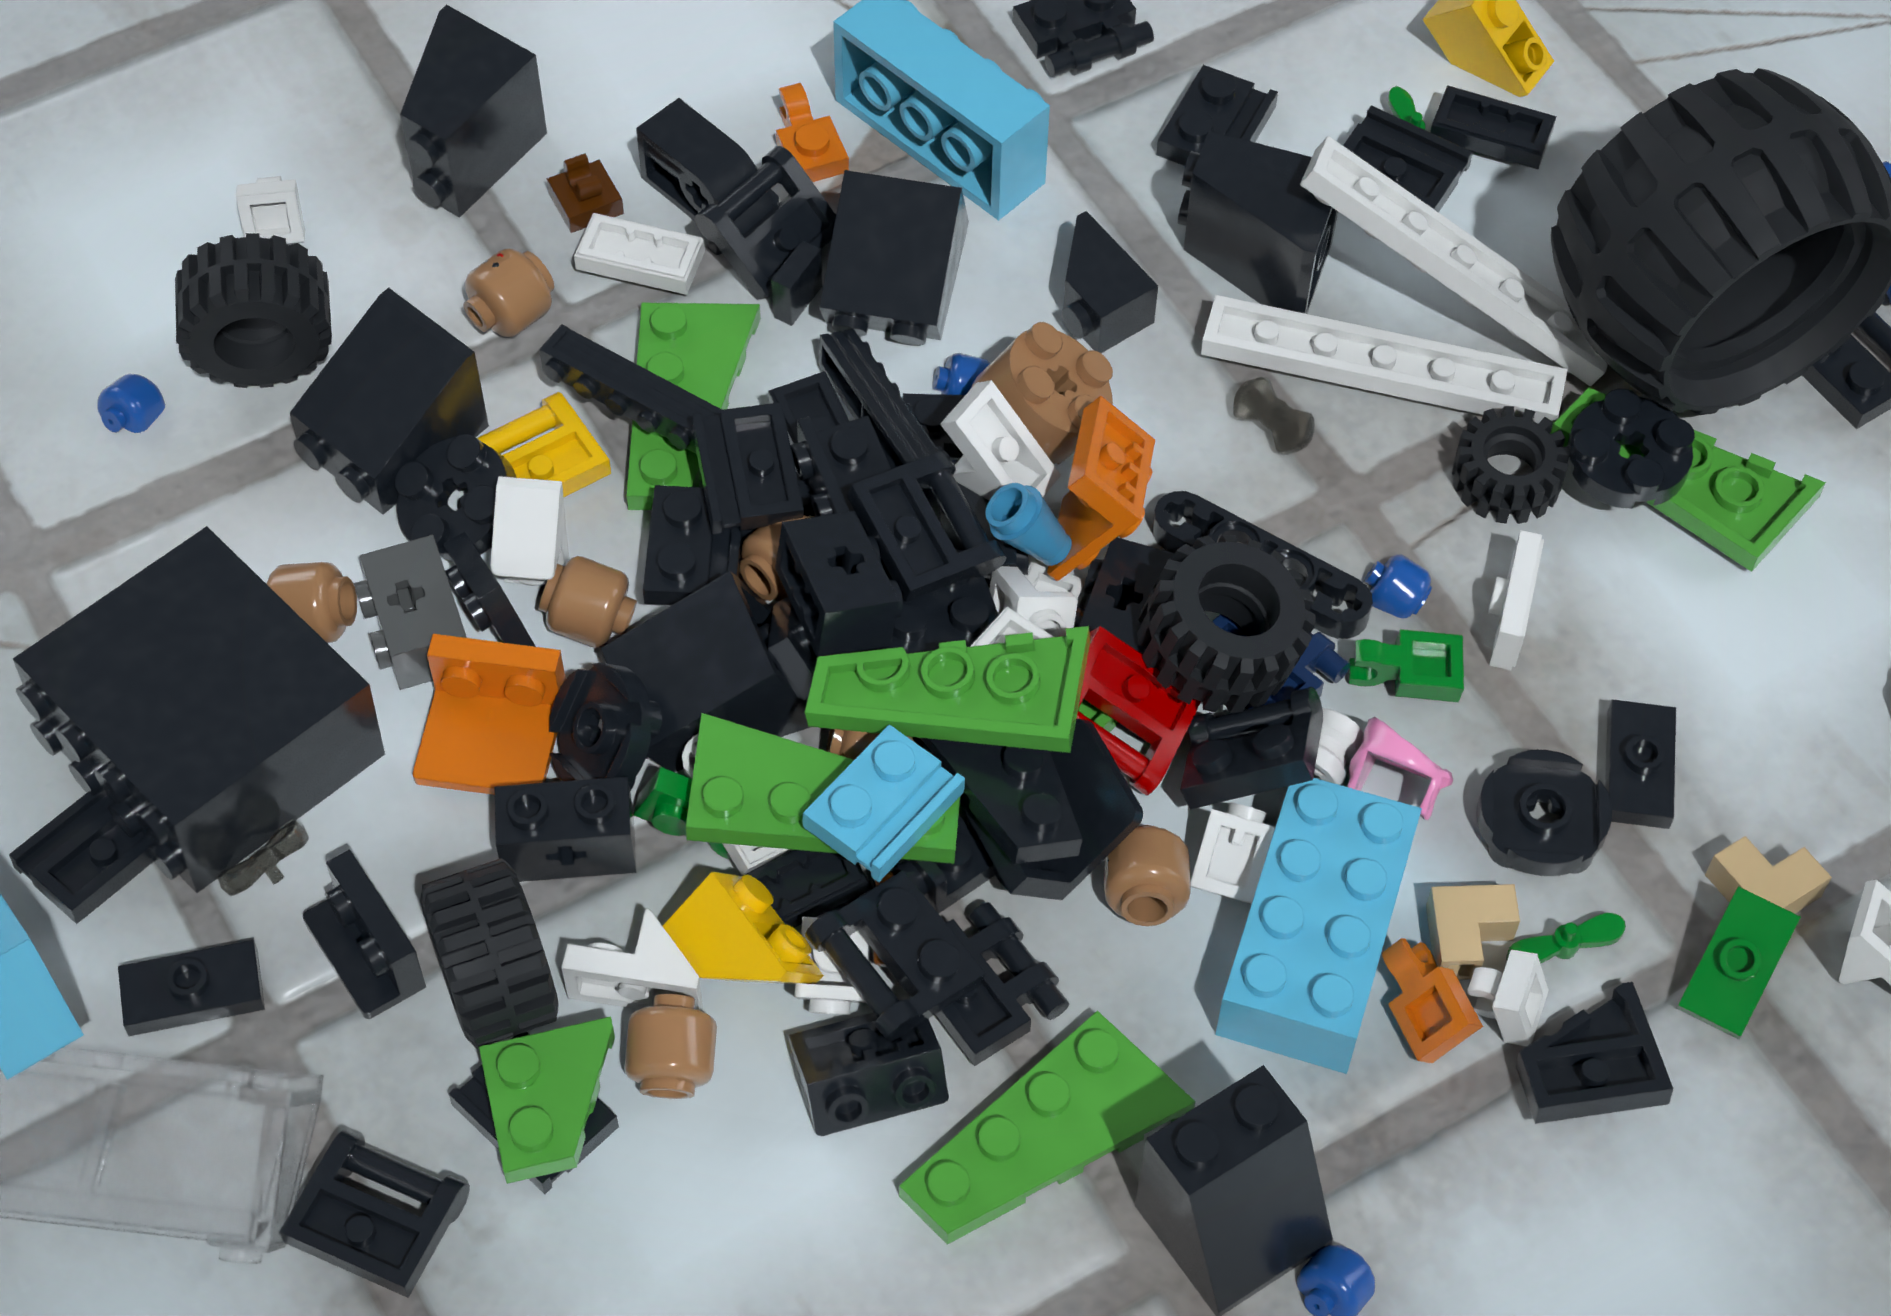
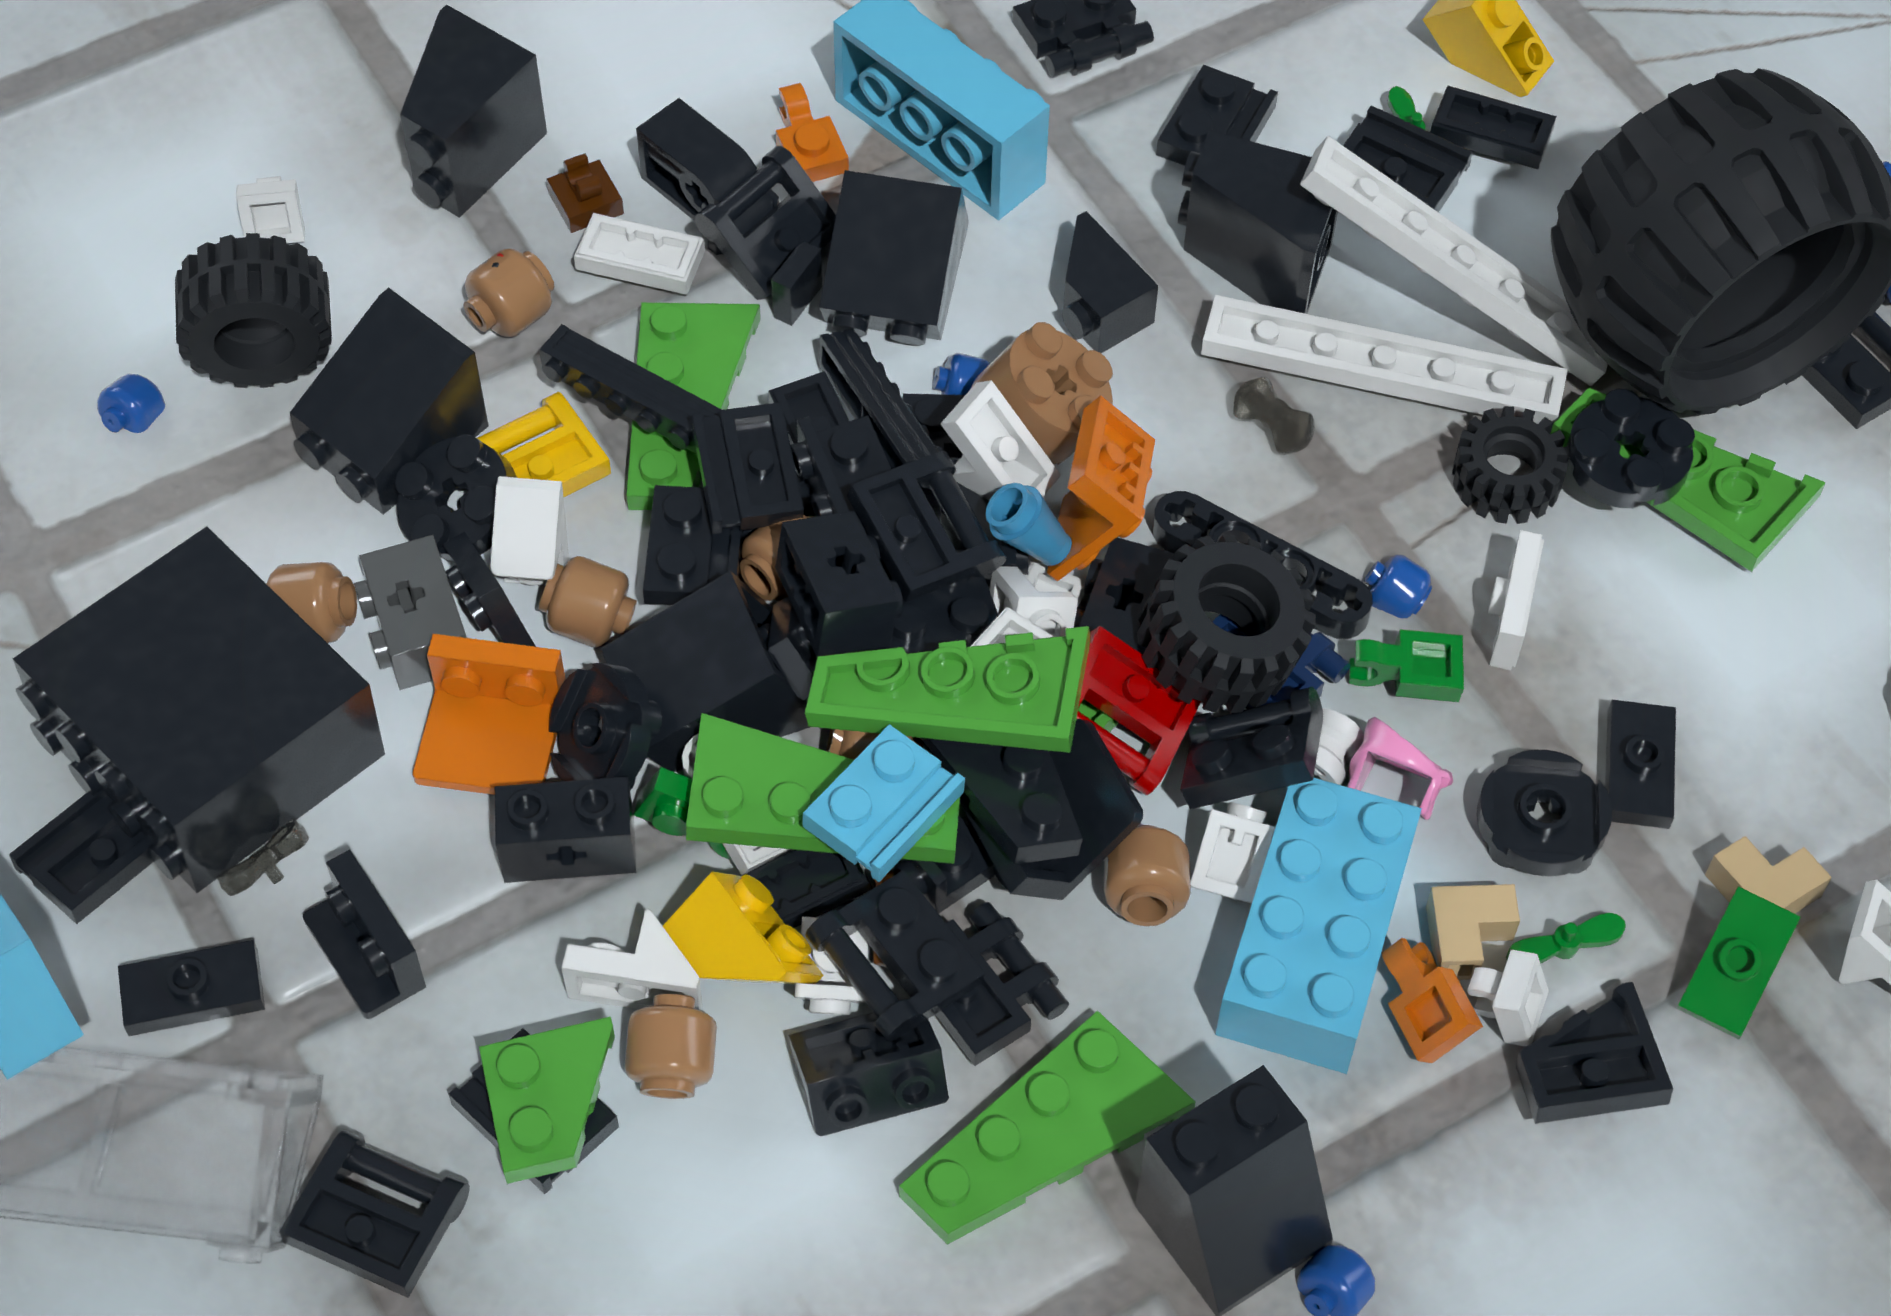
black tyre [420,858,559,1049] -> none

